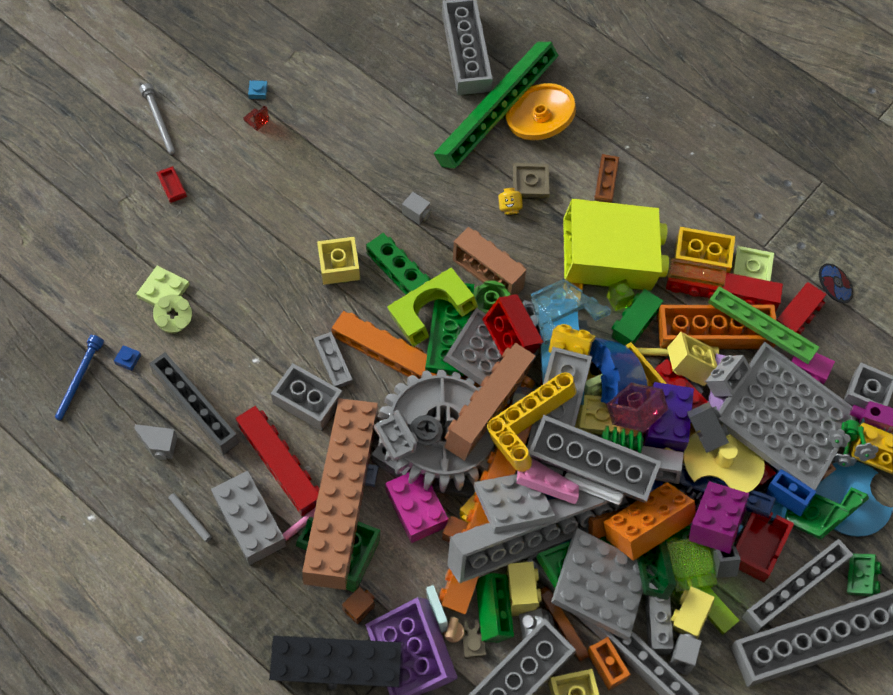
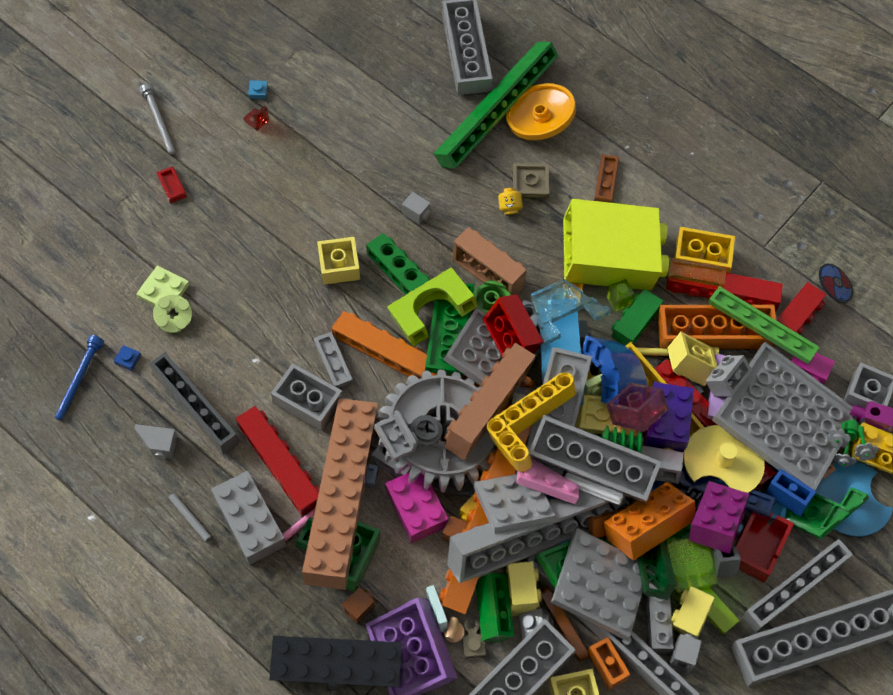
yellow bracket [548,324,595,356] -> none
dark grey brick [687,402,730,453] -> none
yellowish green plate [733,246,774,281] -> none
green bracket [847,553,882,596] -> none

